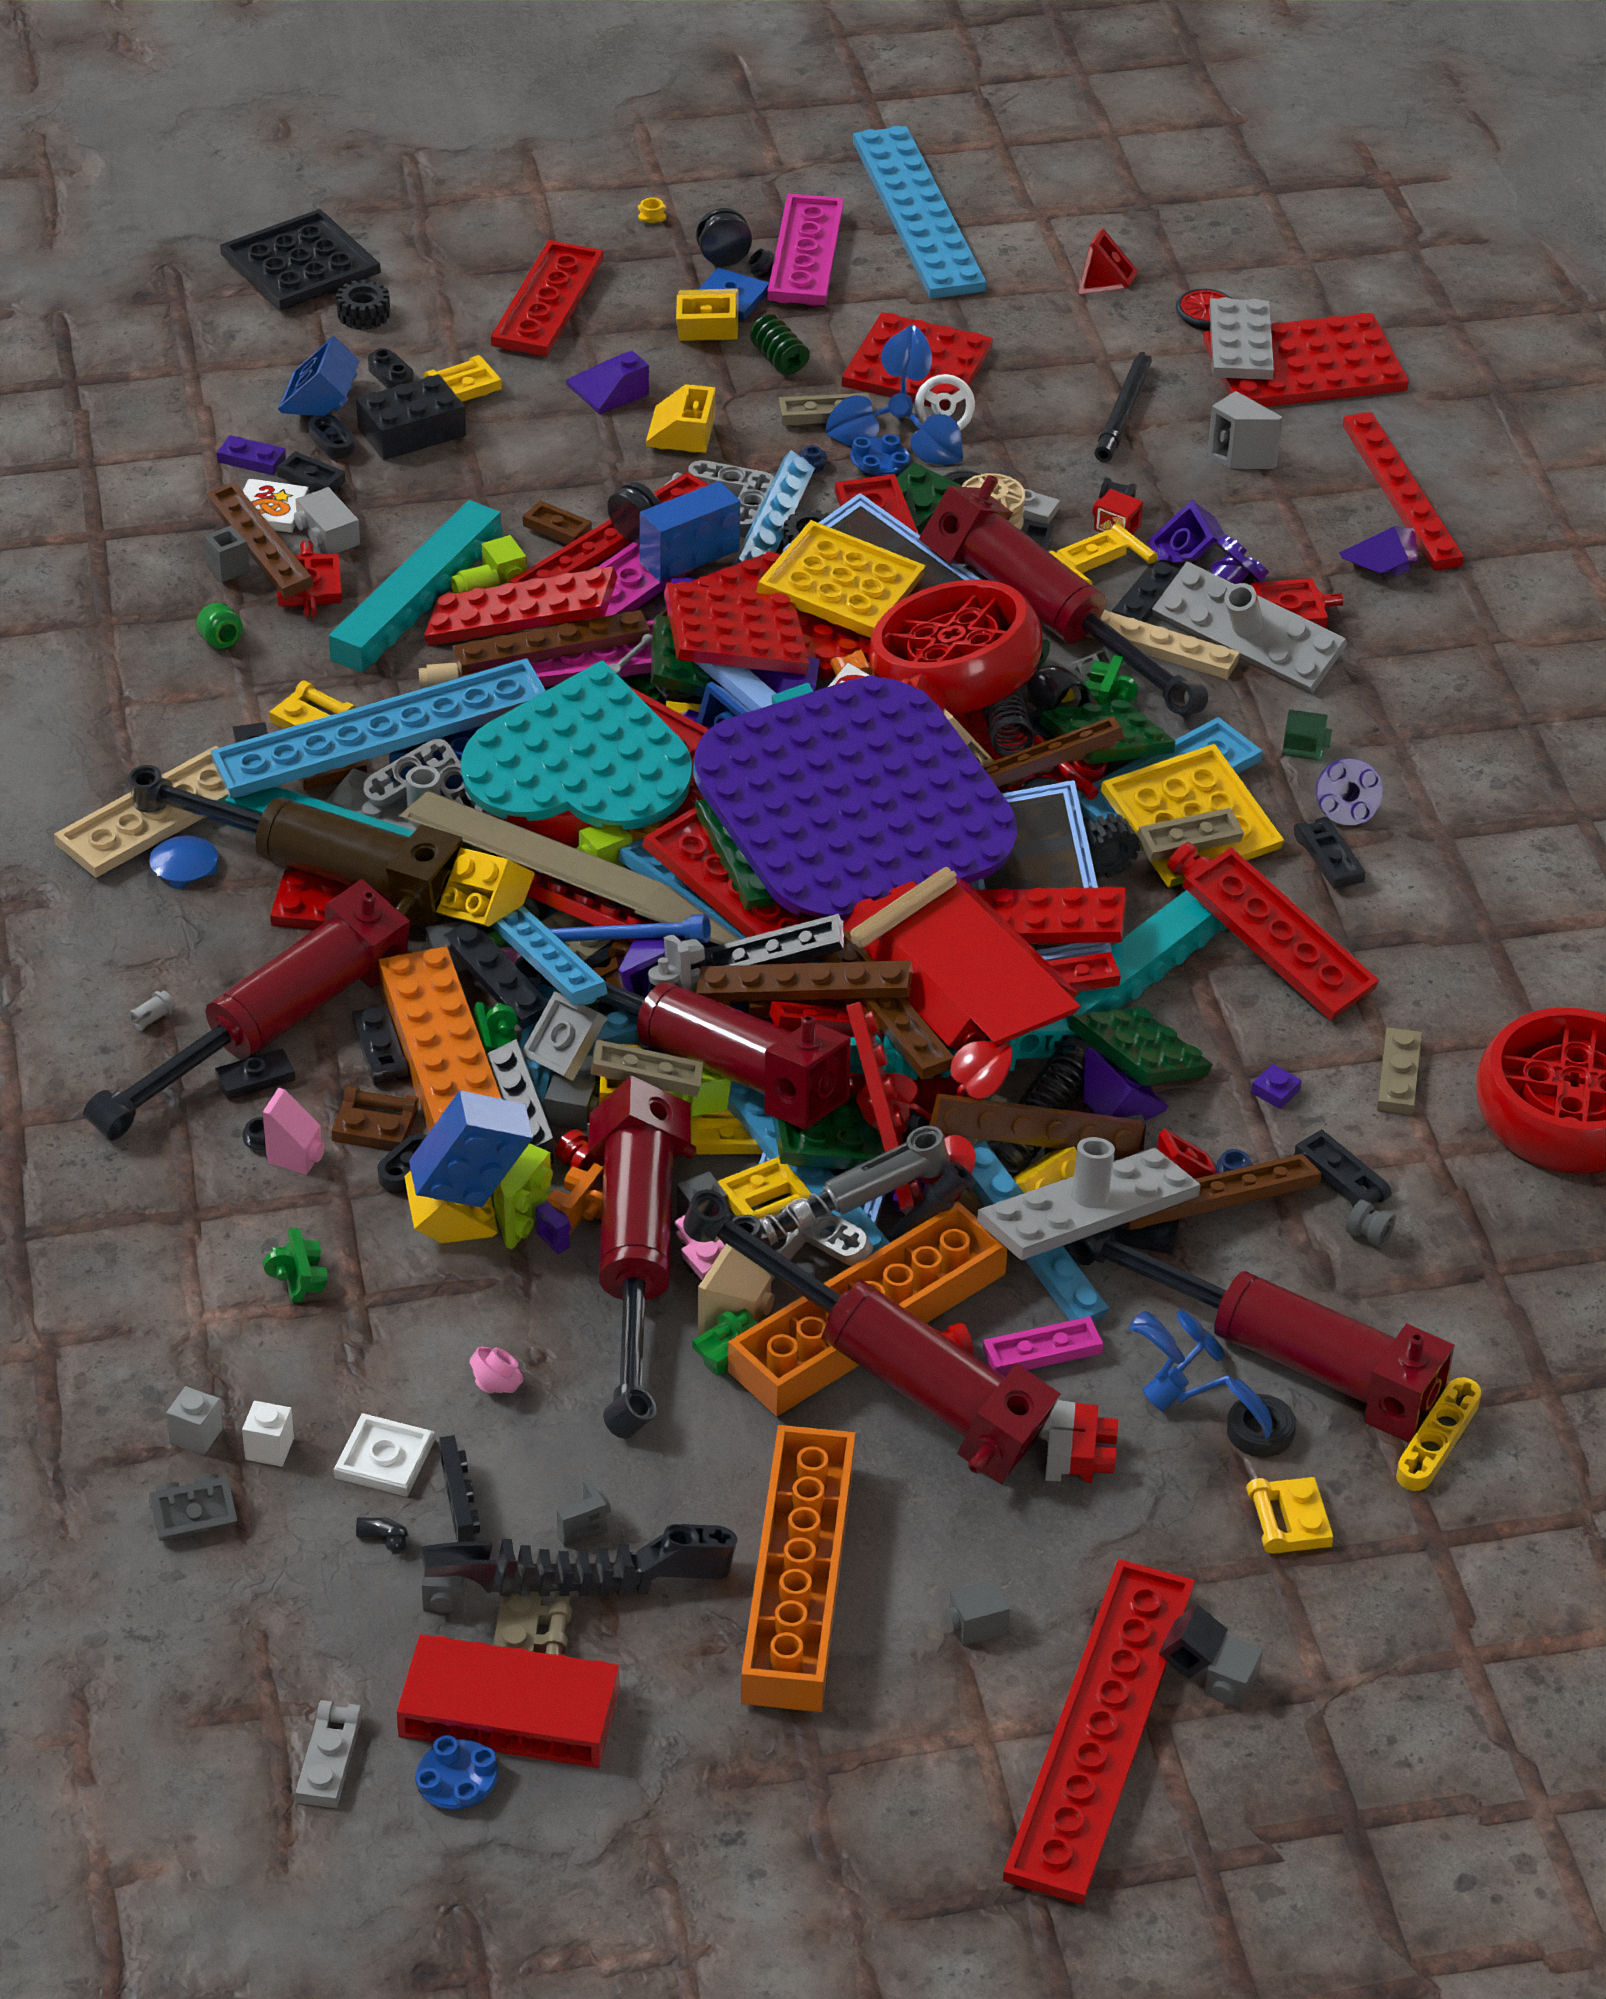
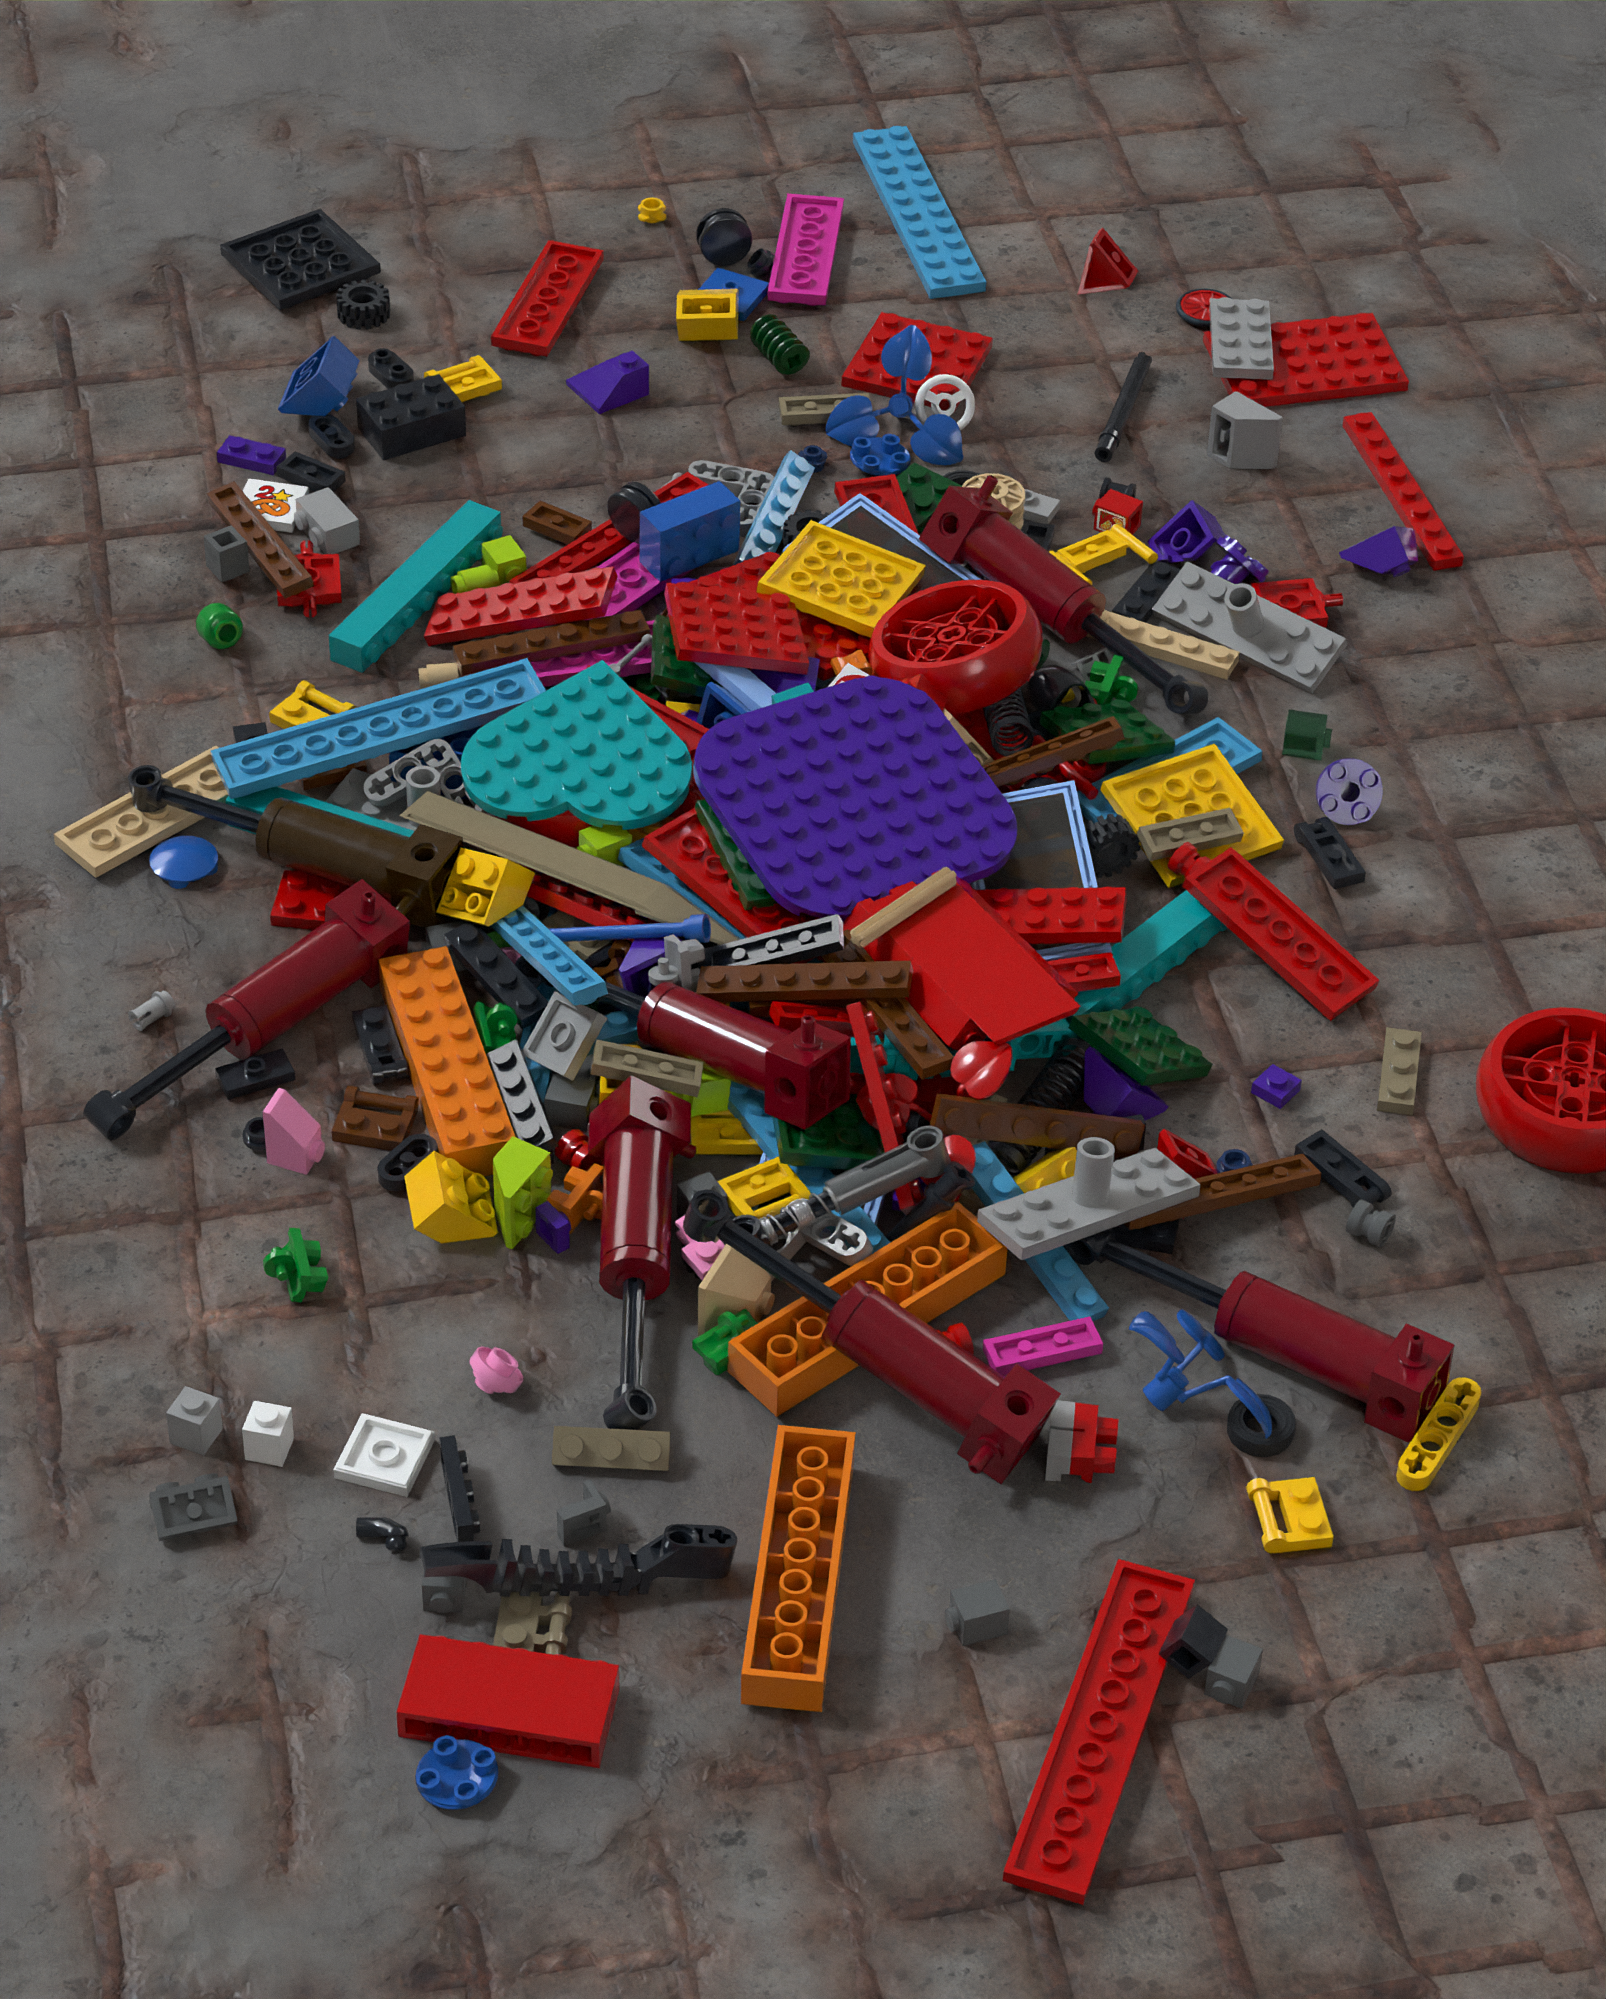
light grey plate [295,1700,362,1809] -> none
blue brick [409,1090,533,1208] -> none
yellow slope [646,384,715,453] -> none
none -> dark tan plate [552,1426,671,1471]

